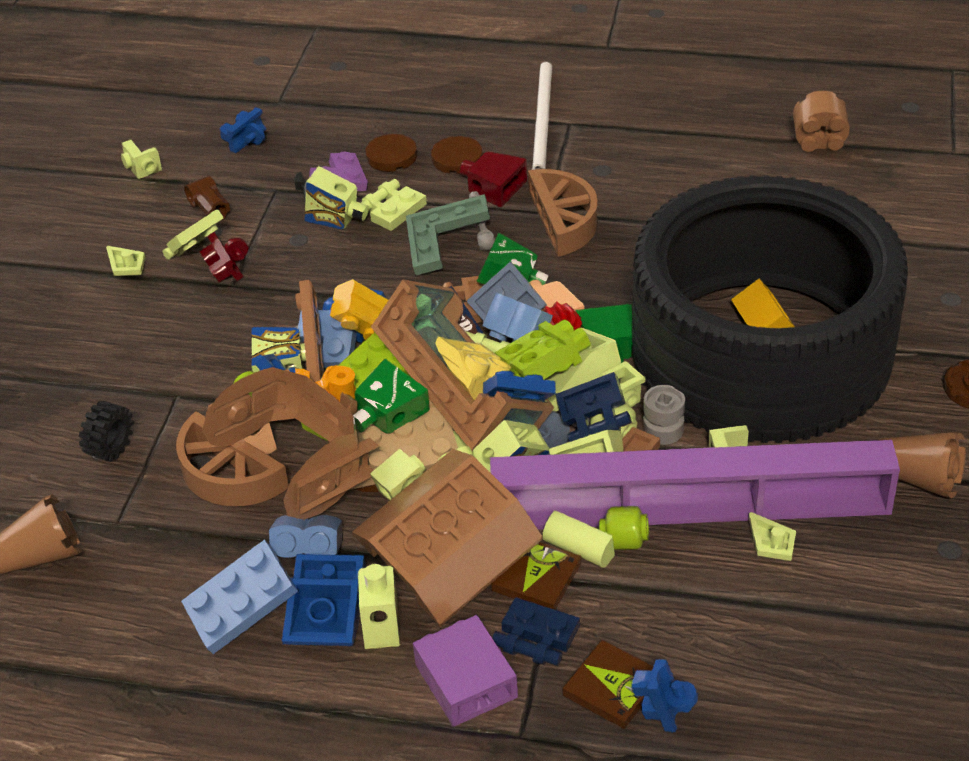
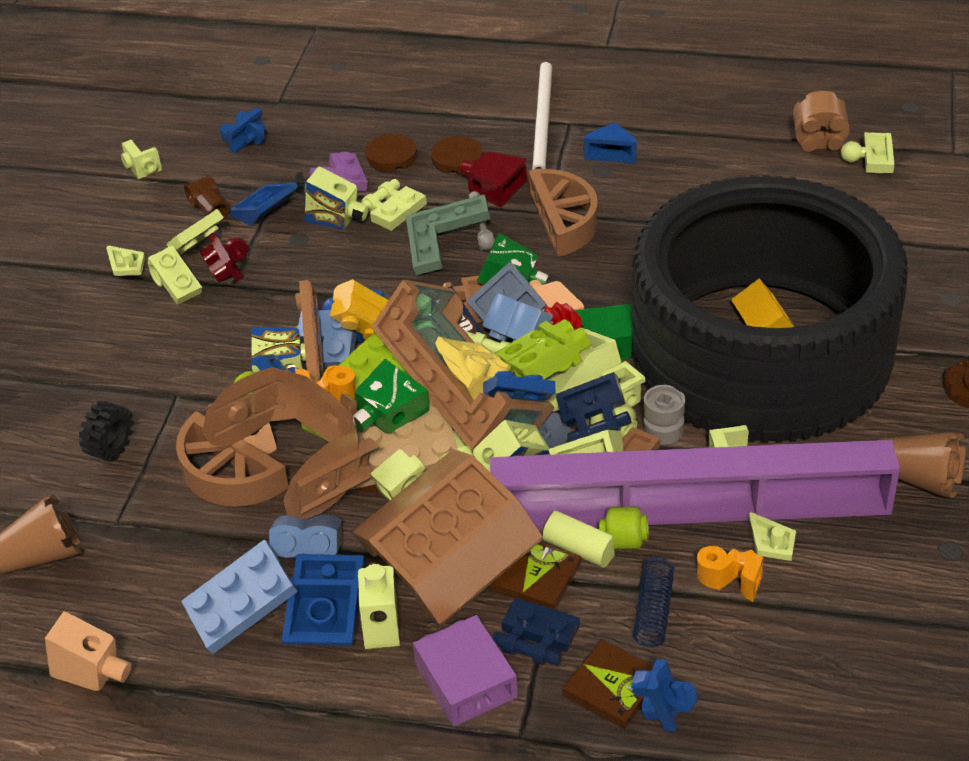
none -> light nougat torso [45,612,132,691]
none -> yellowish green plate [148,246,202,305]
none -> blue slope [228,182,298,226]
none -> blue slope [584,122,637,164]
none -> dark blue piece [633,557,675,648]
none -> light orange leg [697,546,763,602]
none -> yellowish green plate [841,132,895,174]

